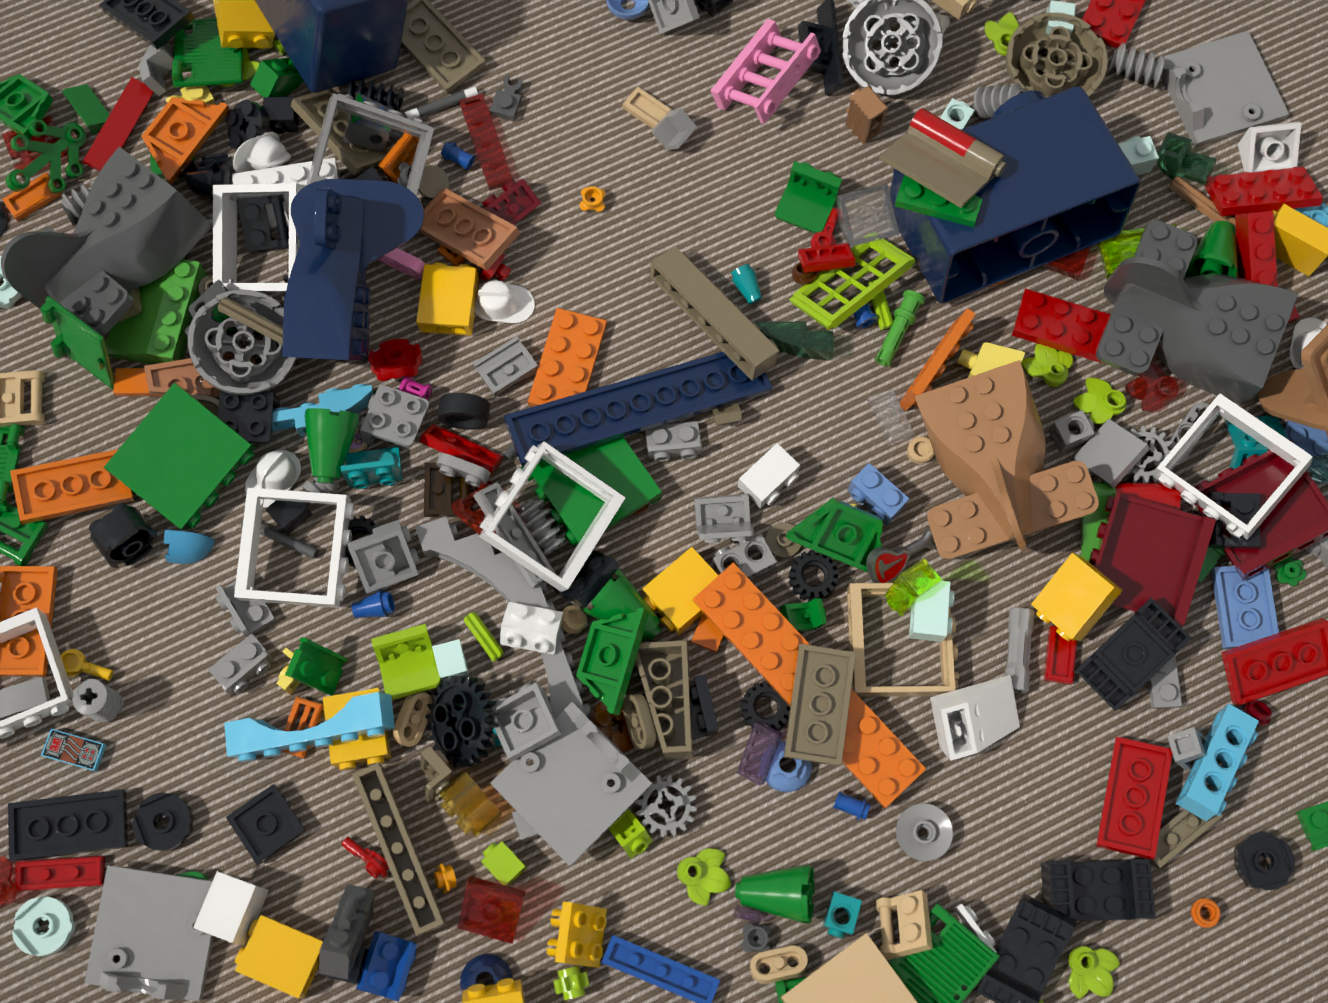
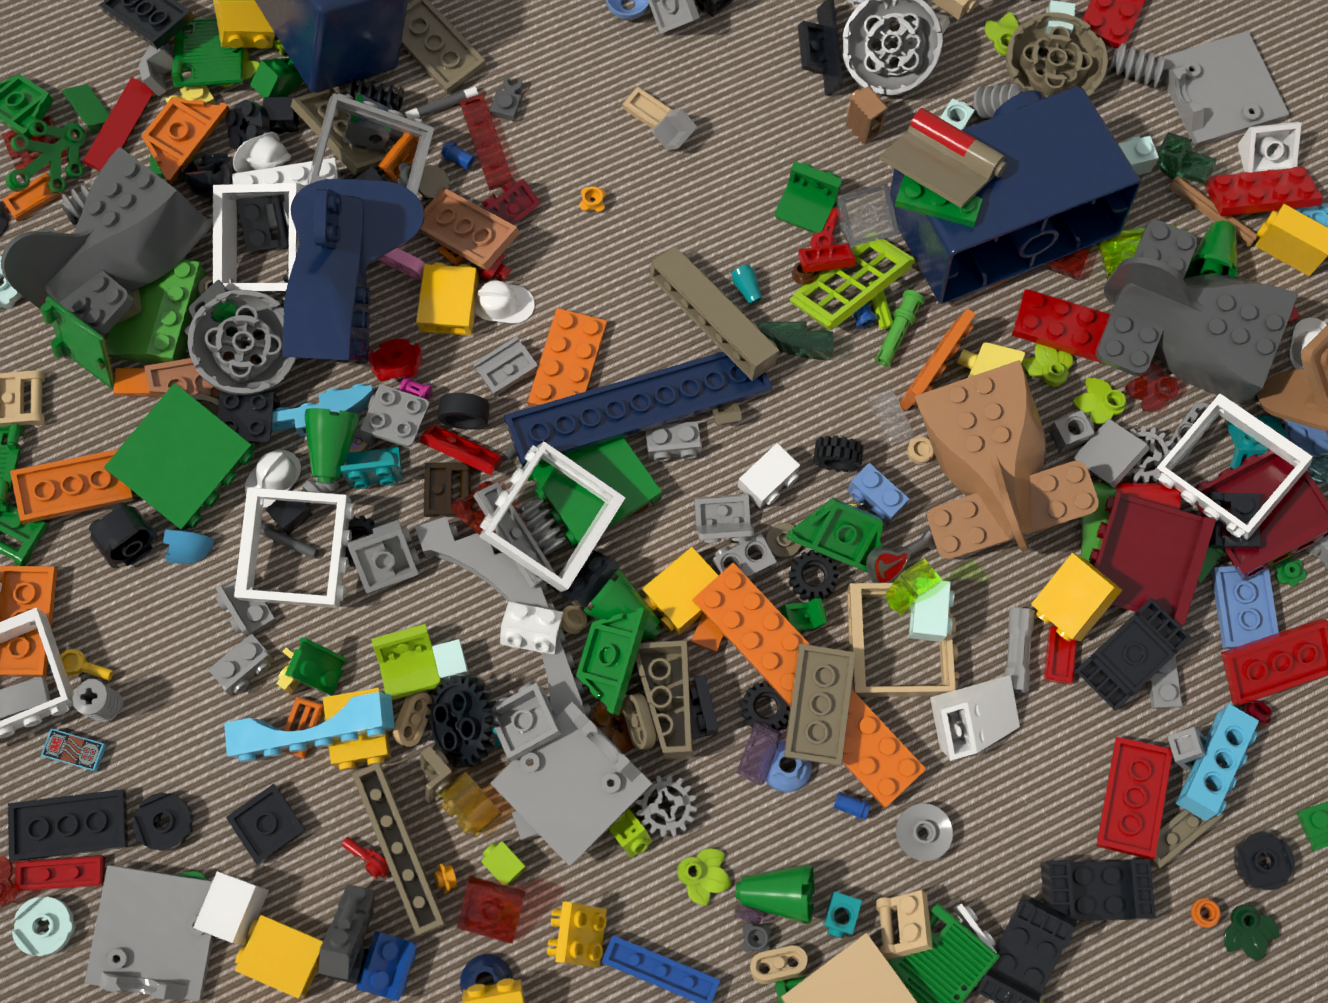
dark tan axle [218,297,283,345] -> none
blue cone [352,590,395,619] -> none
light grey plate [436,453,491,487] -> none
lime axle [464,612,504,661] -> none
lime gear [553,966,590,1001] -> none
bright pink fence [710,19,821,124] -> none
lime plate [1068,946,1120,999] -> none
red brick [1235,211,1278,287] -> none
none -> black tyre [813,435,864,472]
none -> dark green plate [1223,904,1279,961]

